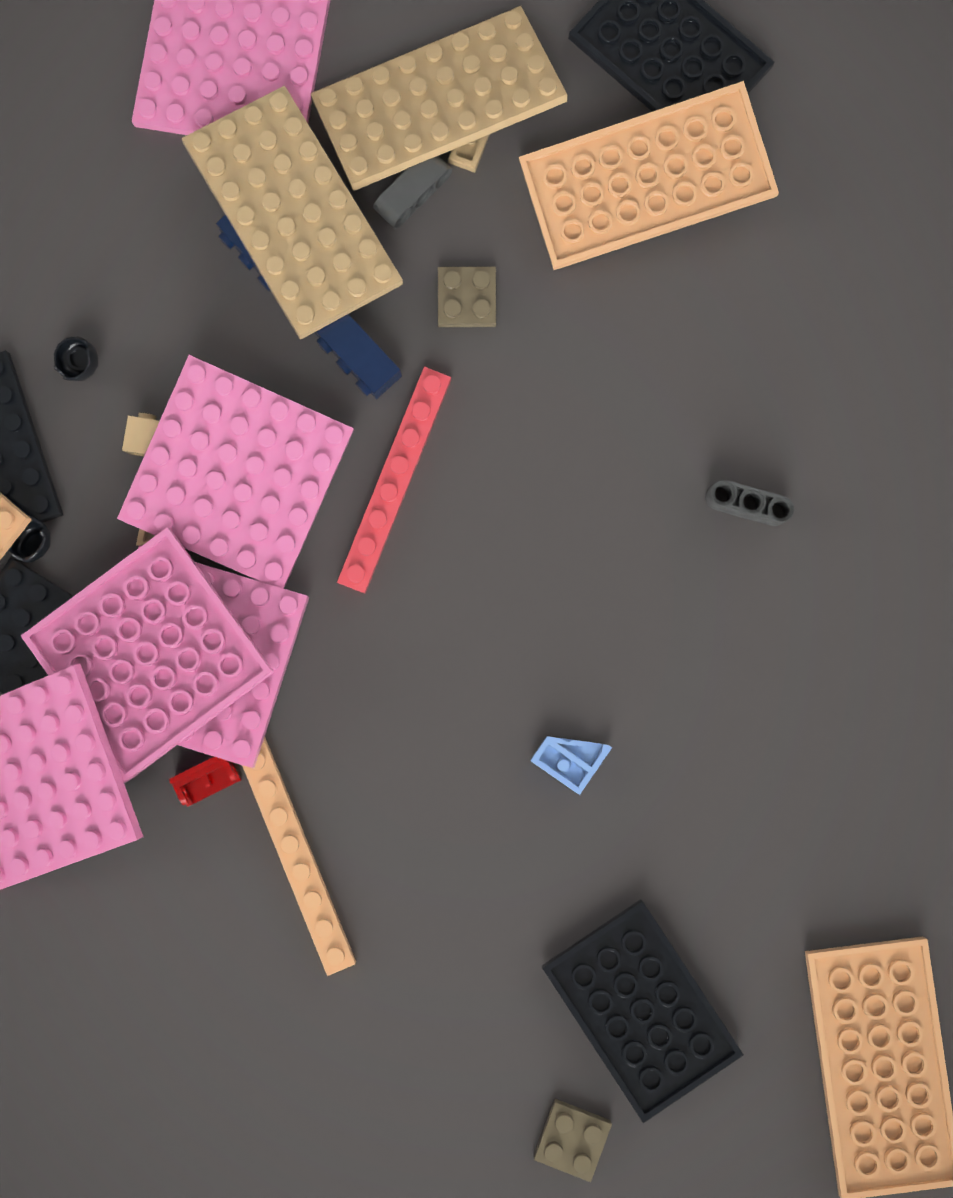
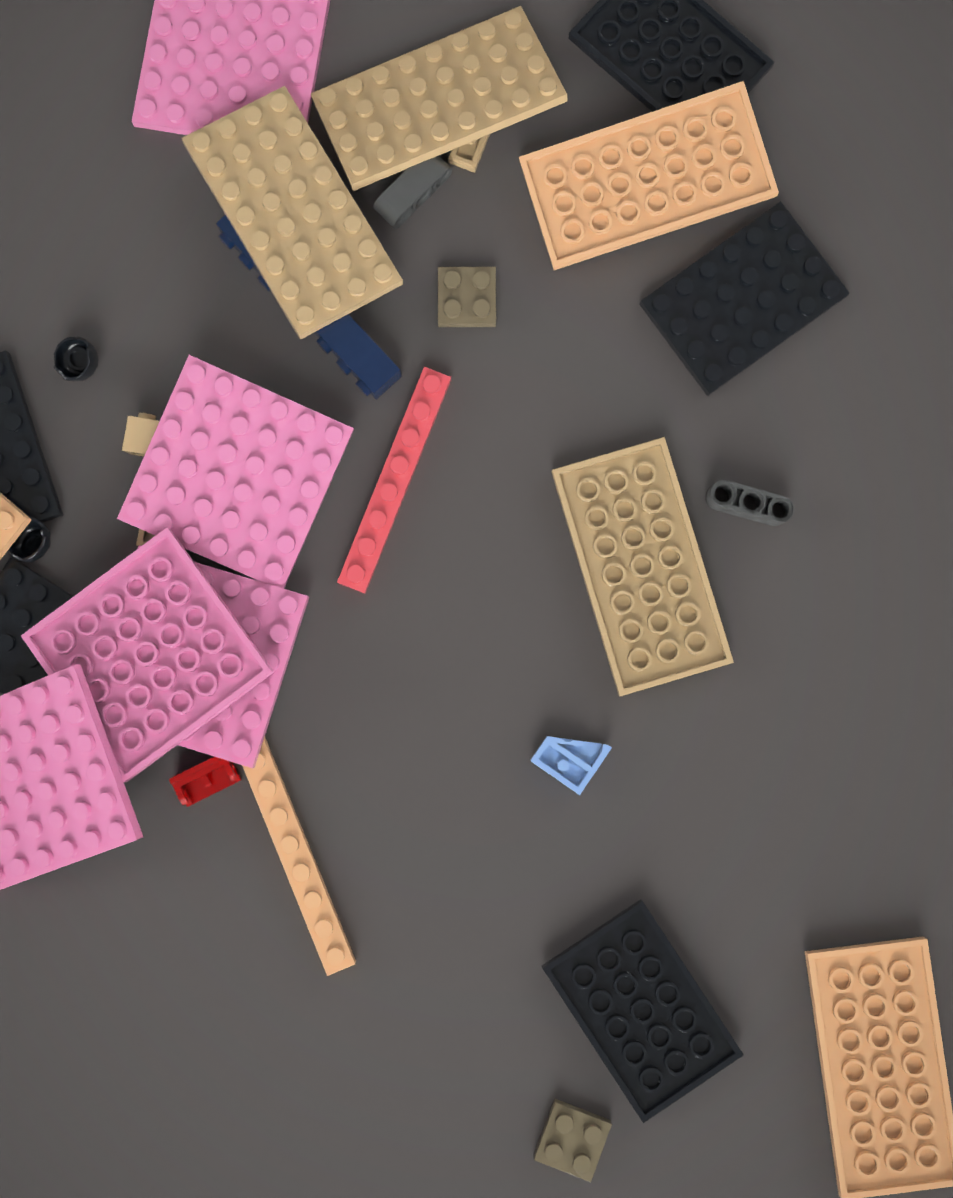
none -> tan plate [551,437,734,696]
none -> black plate [639,201,850,396]

